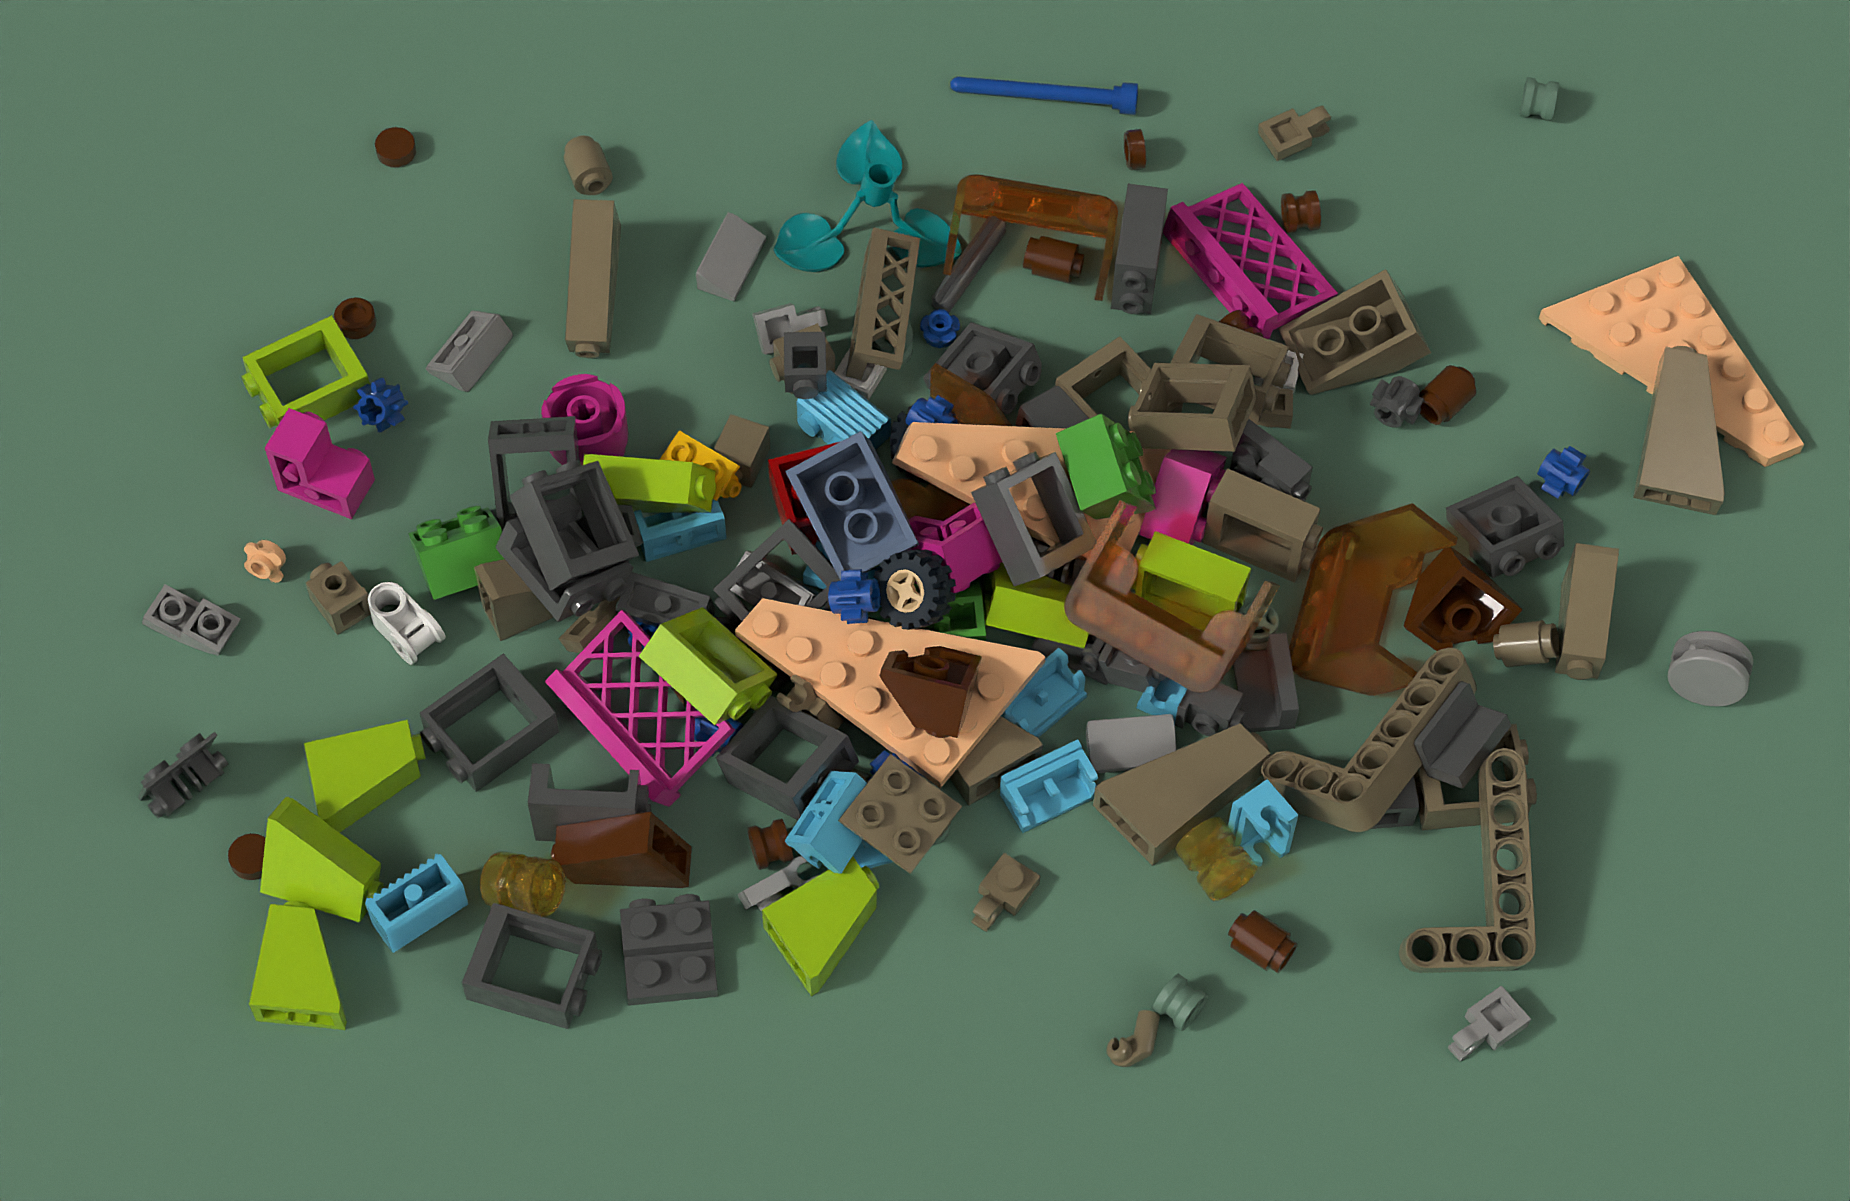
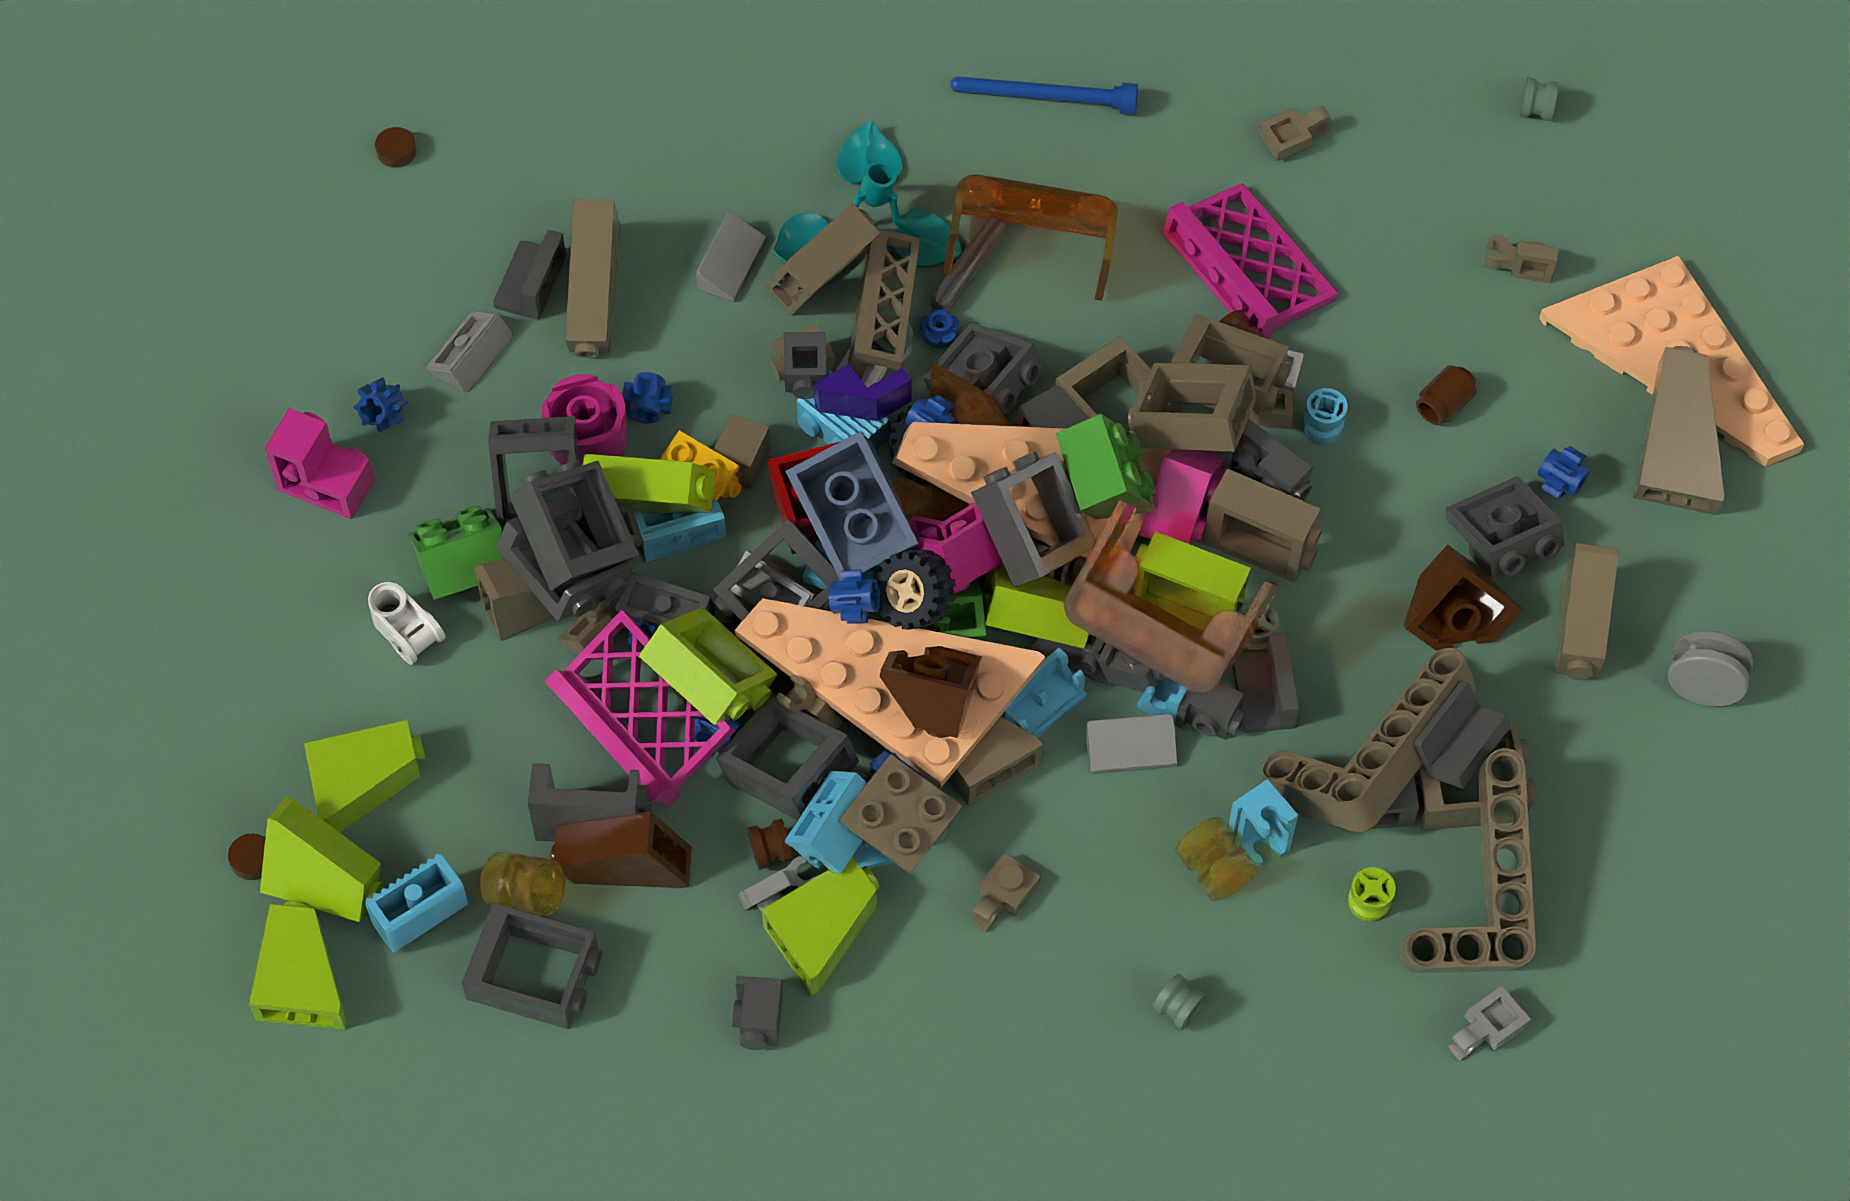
dark grey hinge [138,732,228,818] -> none
light grey slope [142,584,241,656] -> none
lime window [241,315,370,428] -> none
light nougat plate [244,540,286,583] -> none
dark tan brick [305,561,371,635] -> none
reddish brown tile [334,297,377,339] -> none
dark grey window [419,653,560,792] -> none
dark tan brick [564,136,613,195] -> none
dark grey plate [620,894,718,1006] -> none
light grey plate [752,303,828,355] -> none
medium azure hinge [1000,739,1098,833] -> none
reddish brown brick [1023,236,1085,284] -> none
dark tan slope [1093,724,1270,866] -> none
dark tan arm [1107,1010,1160,1067] -> none
dark grey window [1111,183,1168,314] -> none
reddish brown tile [1123,129,1146,170] -> none
reddish brown brick [1228,910,1298,973] -> none
dark tan slope [1278,269,1432,395] -> none
reddish brown wheel [1281,190,1321,234] -> none
clear orange windscreen [1289,503,1458,696] -> none
dark grey gear [1370,376,1424,428] -> none
dark tan brick [1493,620,1560,667] -> none
none -> dark grey panel [493,229,566,320]
none -> blue gear [622,372,673,424]
none -> dark grey brick [732,976,783,1050]
none -> dark tan window [764,203,880,316]
none -> dark purple slope [814,364,912,421]
none -> medium azure wheel [1302,388,1348,445]
none -> lime wheel [1347,867,1396,922]
none -> dark tan plate [1484,235,1559,284]

